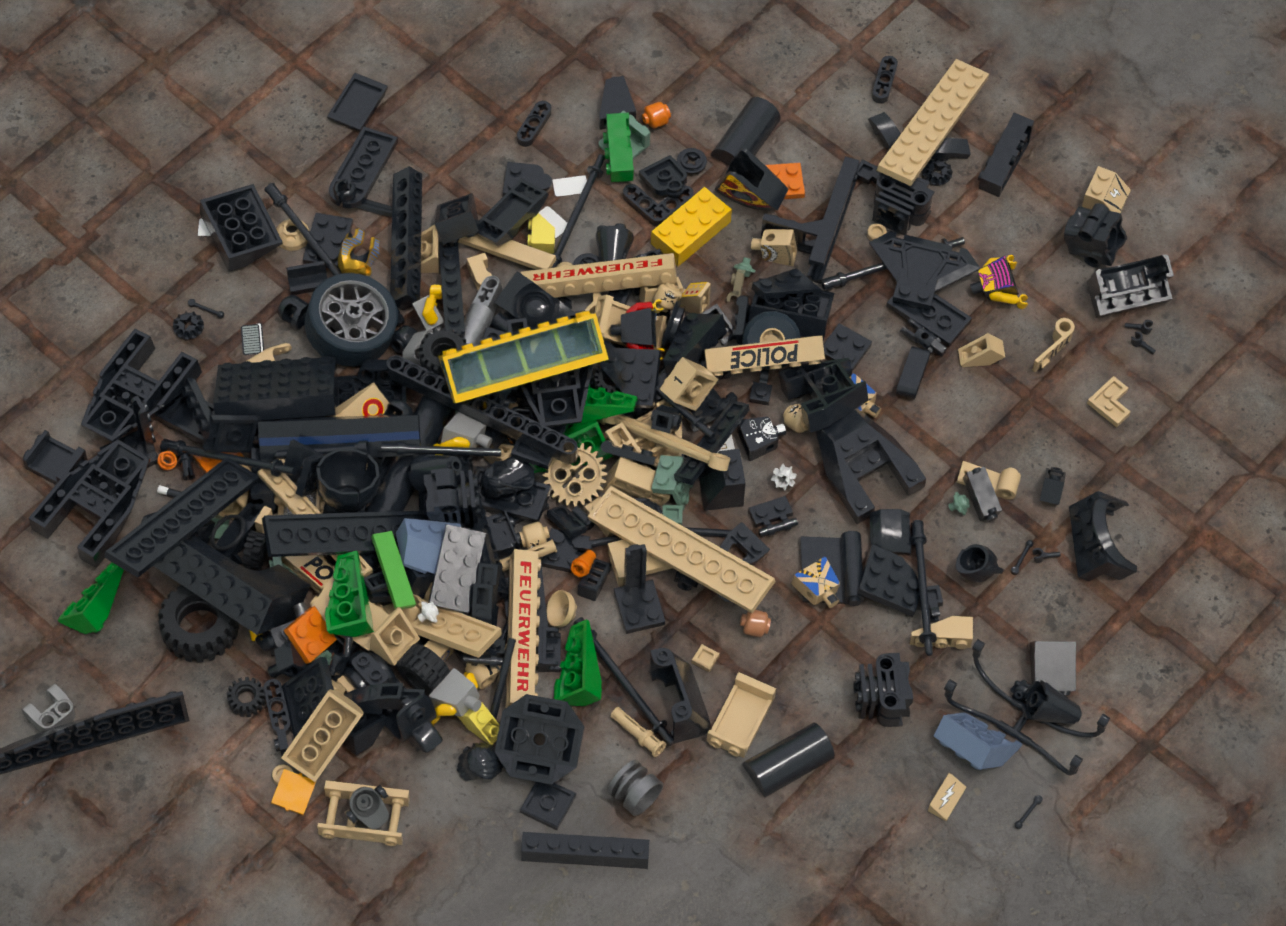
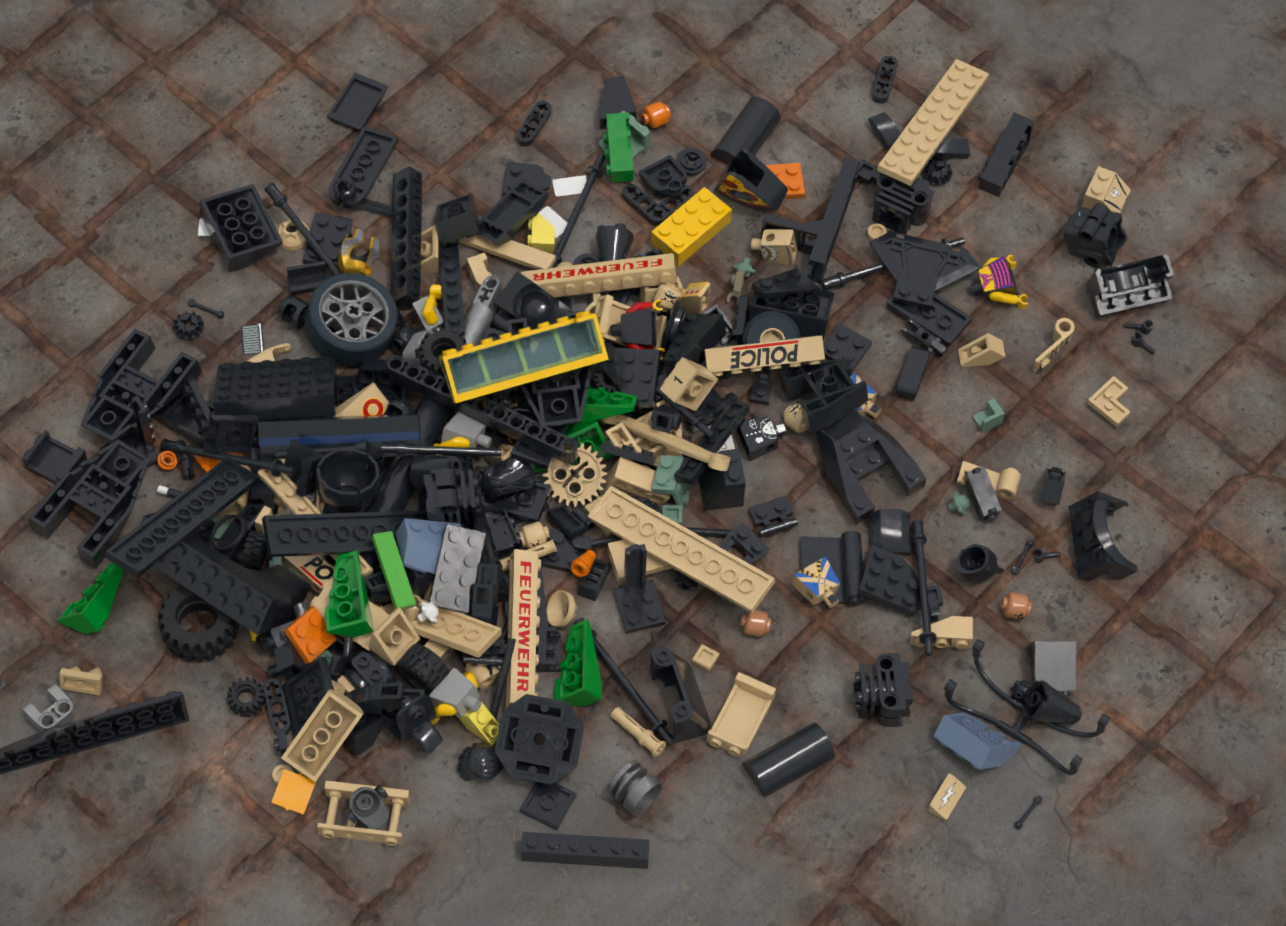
white gear [771,464,797,490] -> none
none -> tan tile [59,666,103,696]
none -> sand green panel [973,399,1005,433]
none -> nougat head [1000,592,1032,620]

